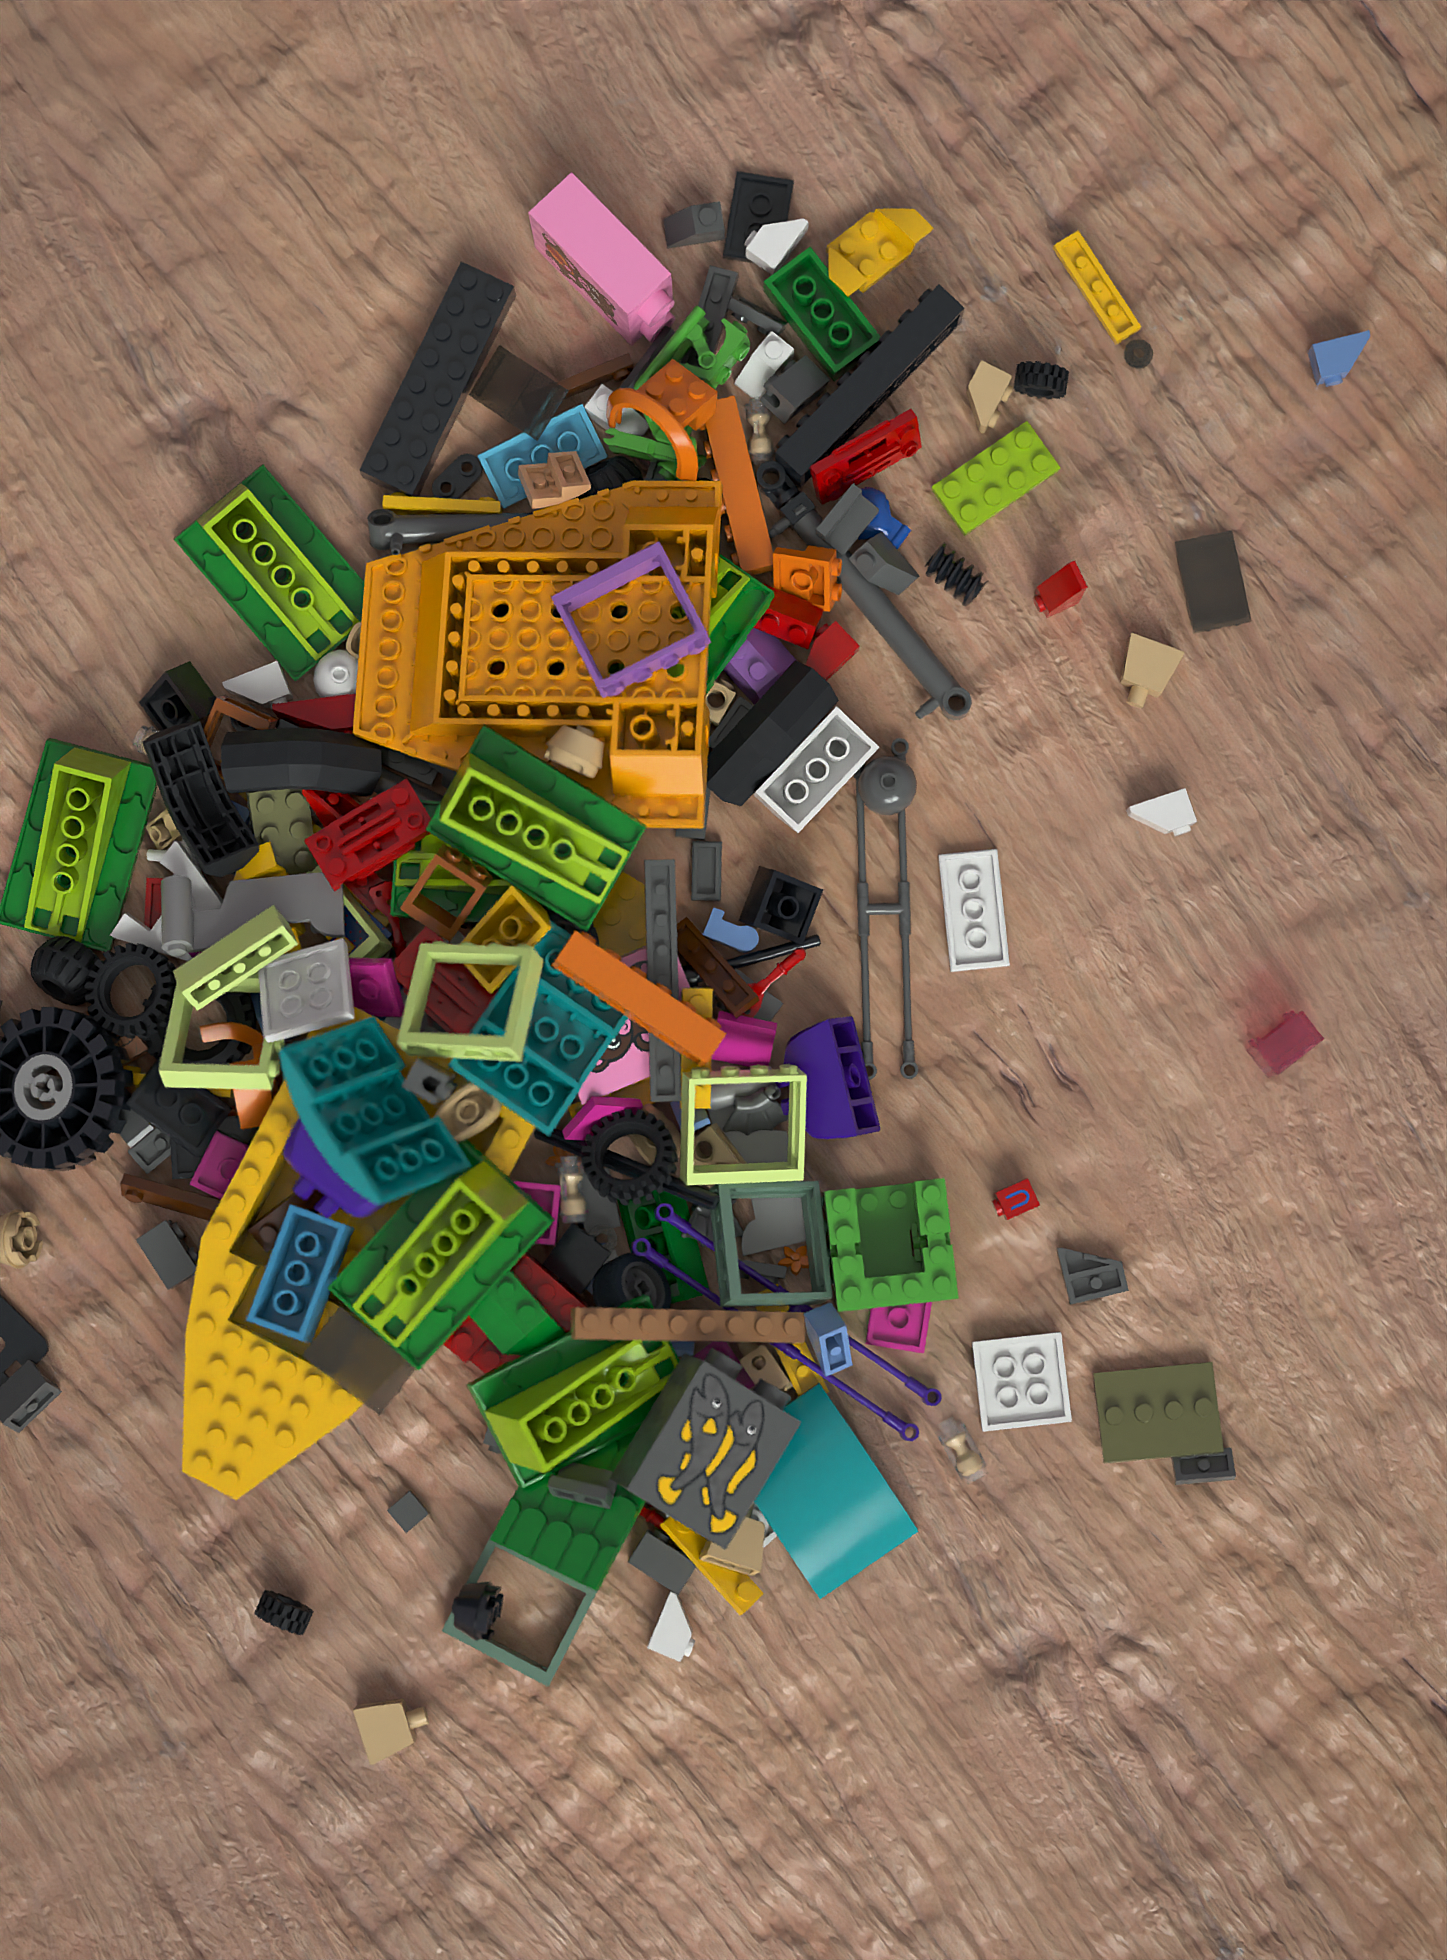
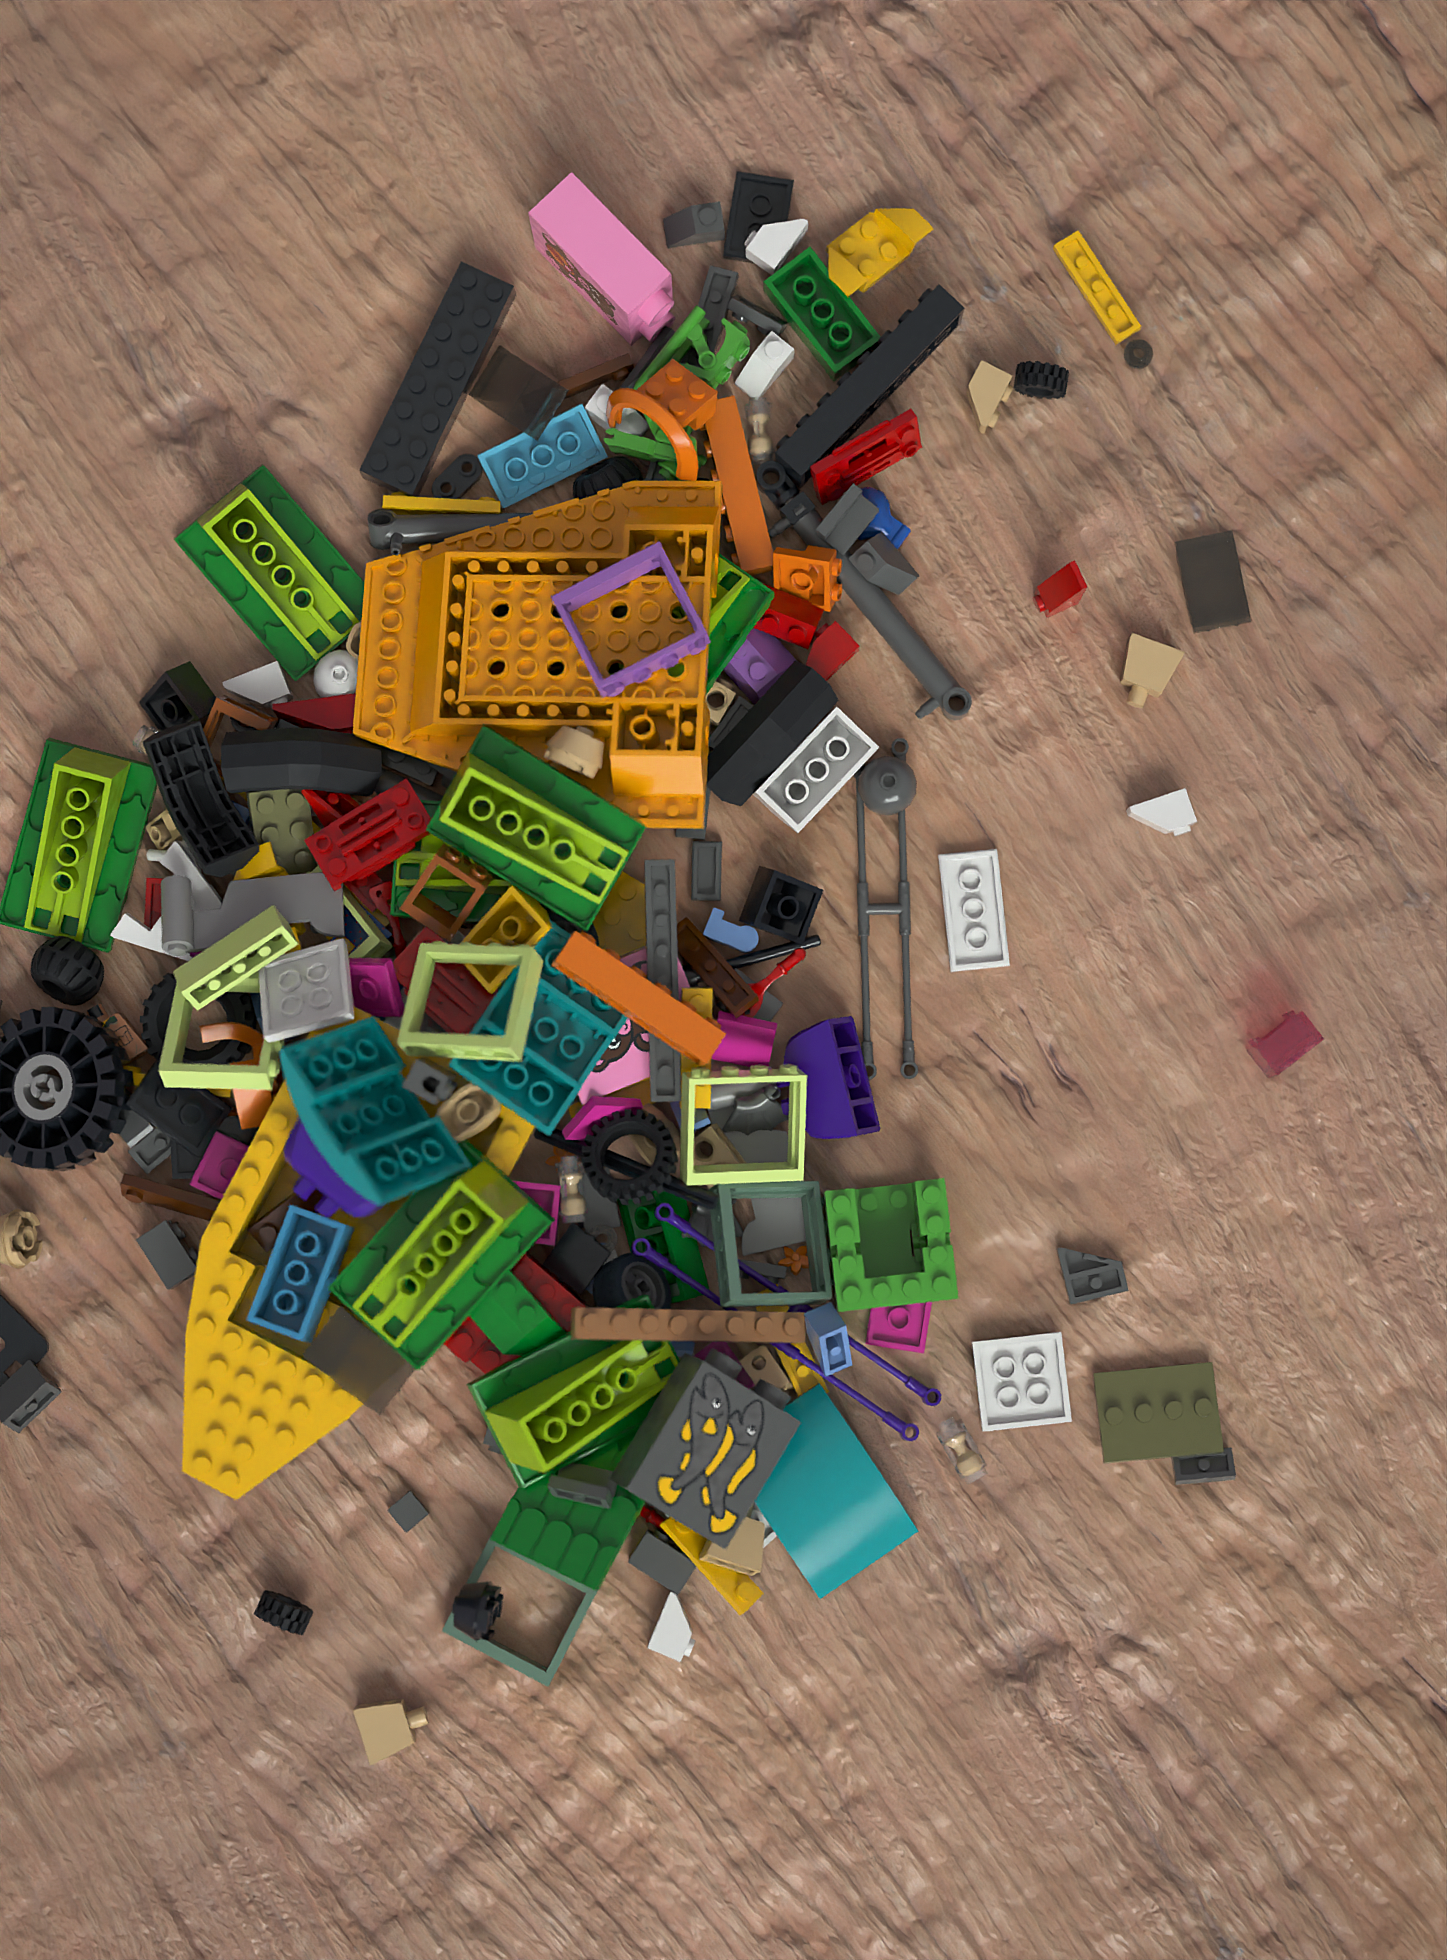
black tyre [85,943,177,1039] -> none
light nougat slope [518,451,591,509] -> none
dark grey brick [760,355,830,424] -> none
black piece [925,542,989,606] -> none
lime plate [931,421,1061,536] -> none
red brick [991,1178,1040,1220] -> none
medium blue slope [1307,331,1371,387] -> none

